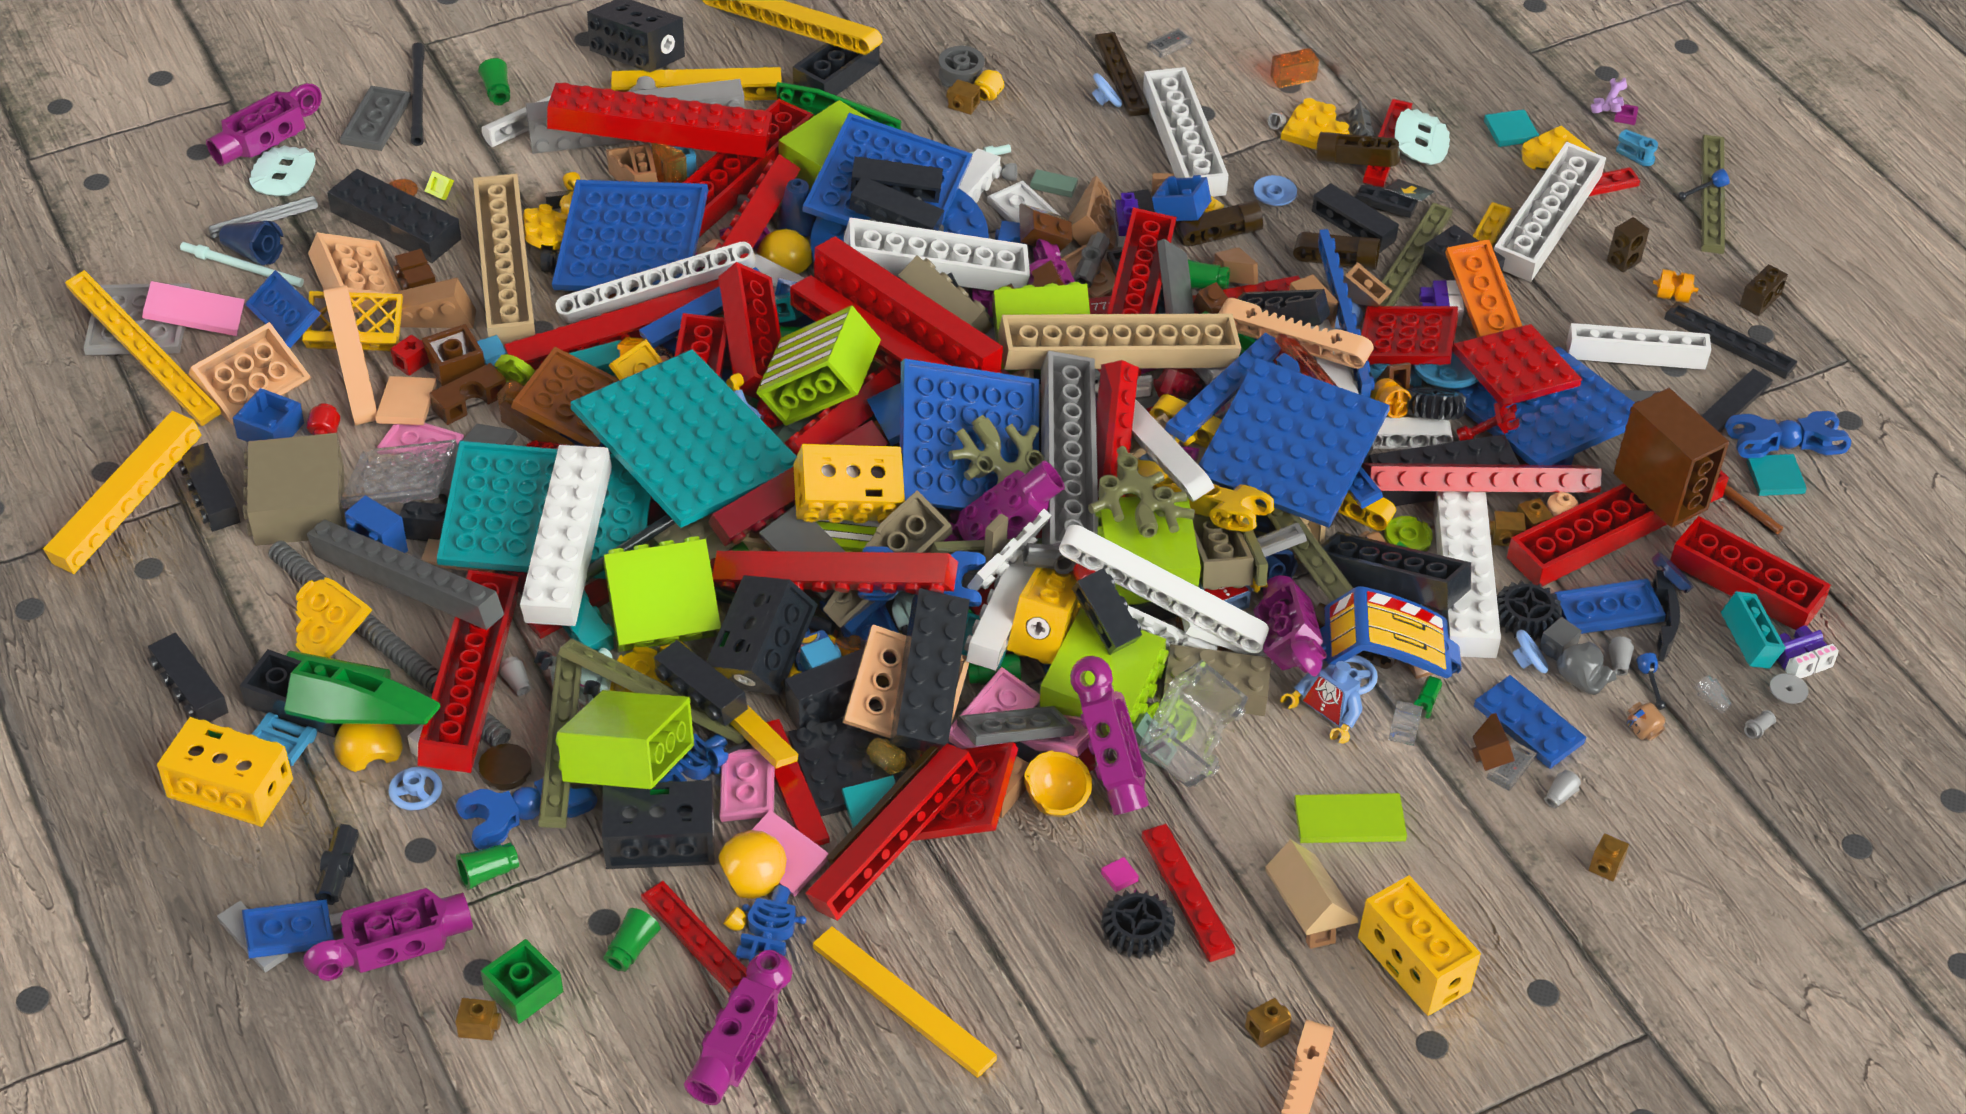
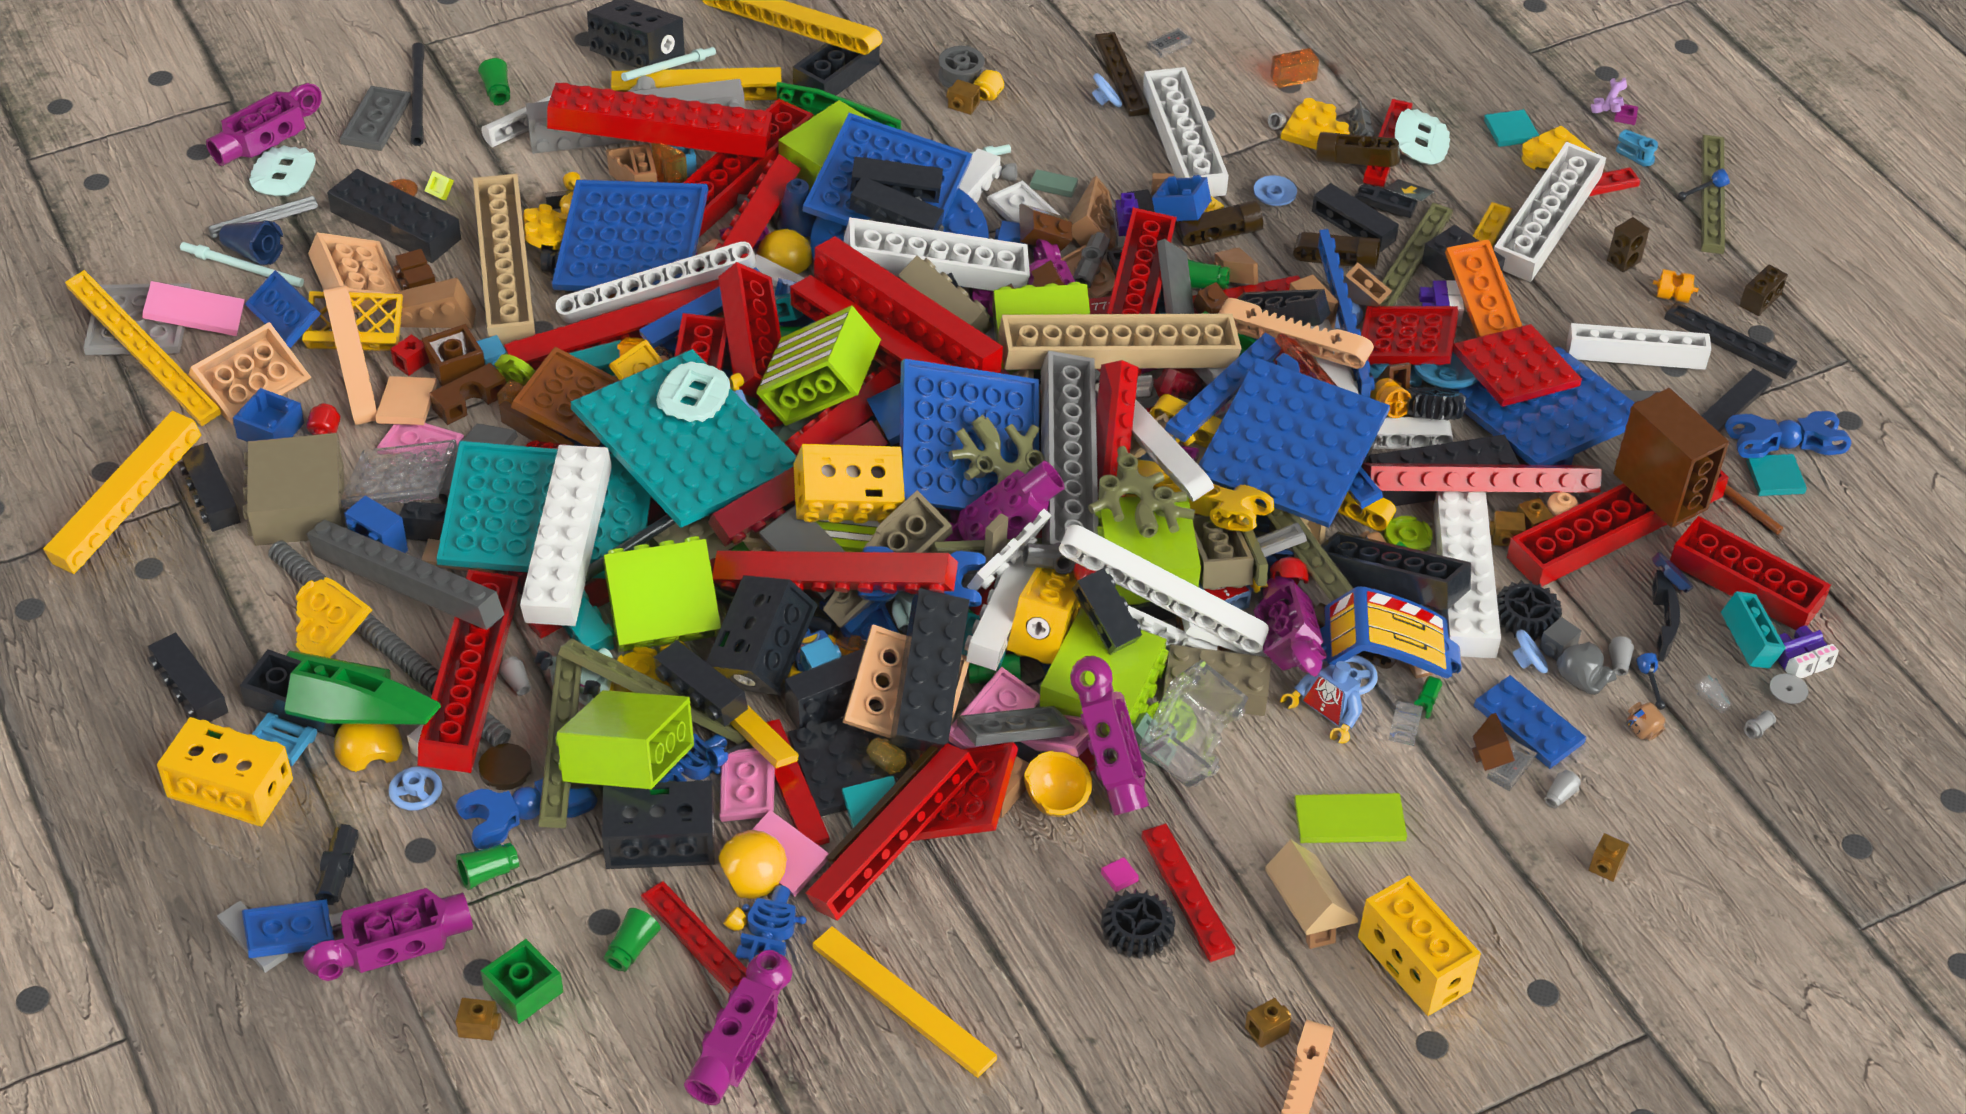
red bar [1456,398,1520,441] -> none
blue plate [1555,579,1666,634] -> none
none -> light aqua bar [621,47,716,81]
none -> light aqua piece [656,361,731,422]
none -> red hair [1270,557,1308,585]

